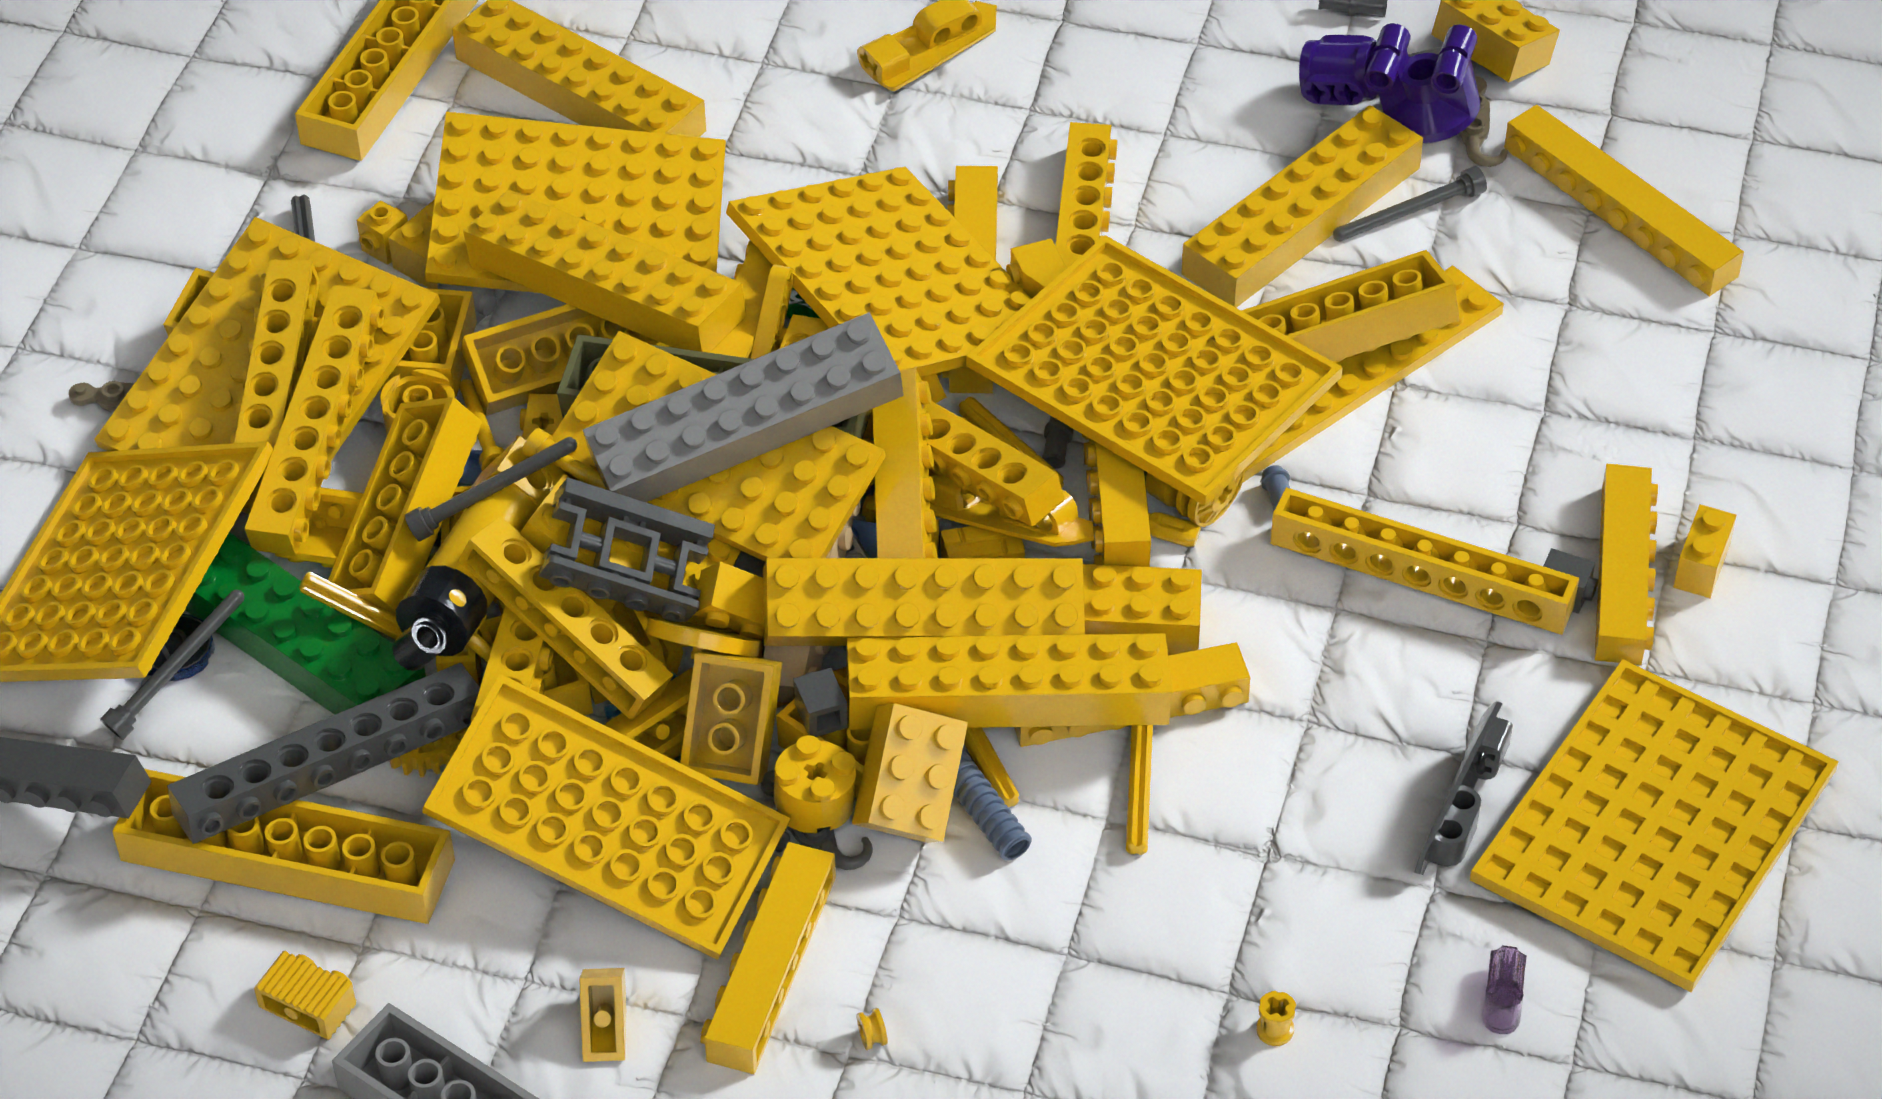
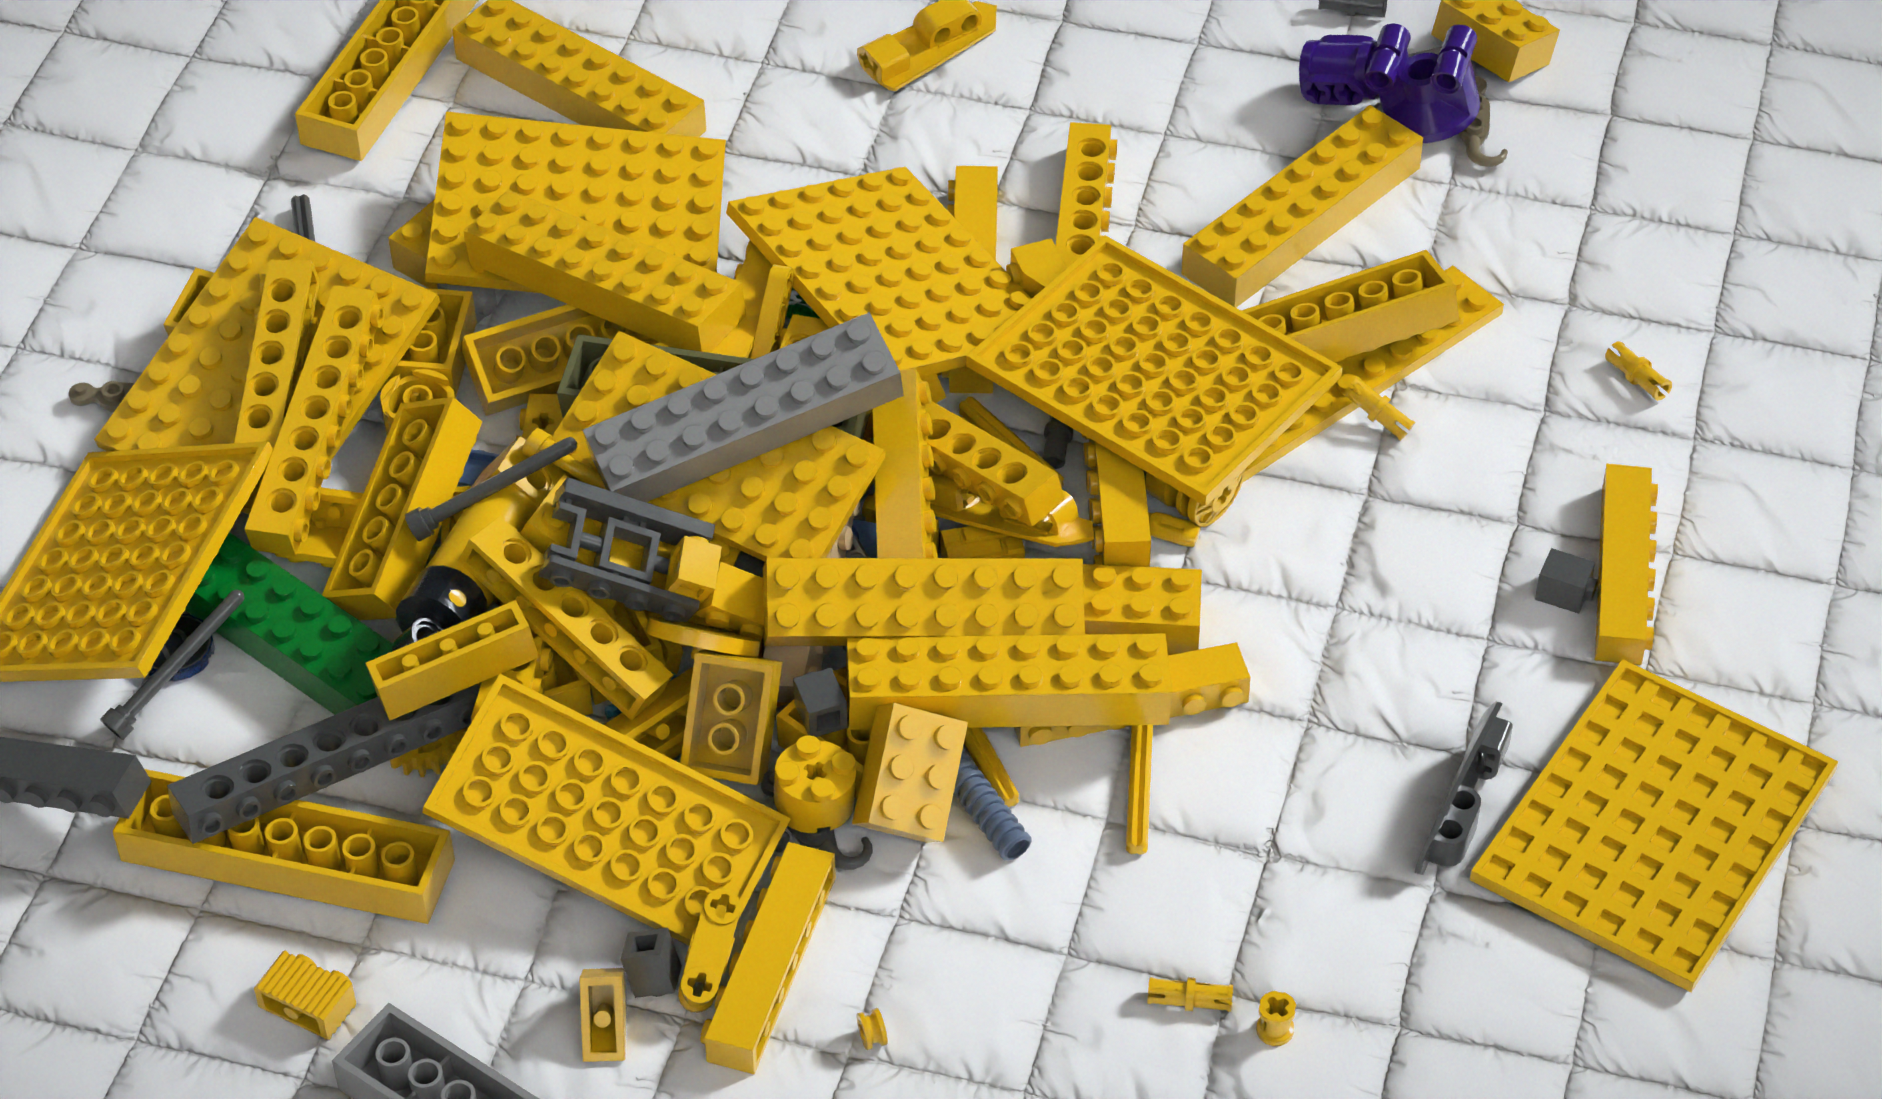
yellow axle [299,572,402,639] -> none
yellow brick [356,200,408,265] -> none
yellow piece [459,379,505,471] -> none
sand blue pin [1260,465,1290,511] -> none
yellow brick [1270,487,1579,635] -> none
dark grey piece [1333,166,1487,241] -> none
clear purple piece [1482,945,1527,1034] -> none
yellow brick [1504,104,1744,297] -> none
yellow brick [1673,504,1737,599] -> none
none -> yellow brick [366,600,539,721]
none -> dark grey brick [620,928,682,998]
none -> yellow brick [665,536,722,604]
none -> yellow piece [678,888,741,1013]
none -> yellow pin [1147,977,1233,1012]
none -> yellow pin [1343,376,1416,441]
none -> yellow pin [1605,341,1672,401]

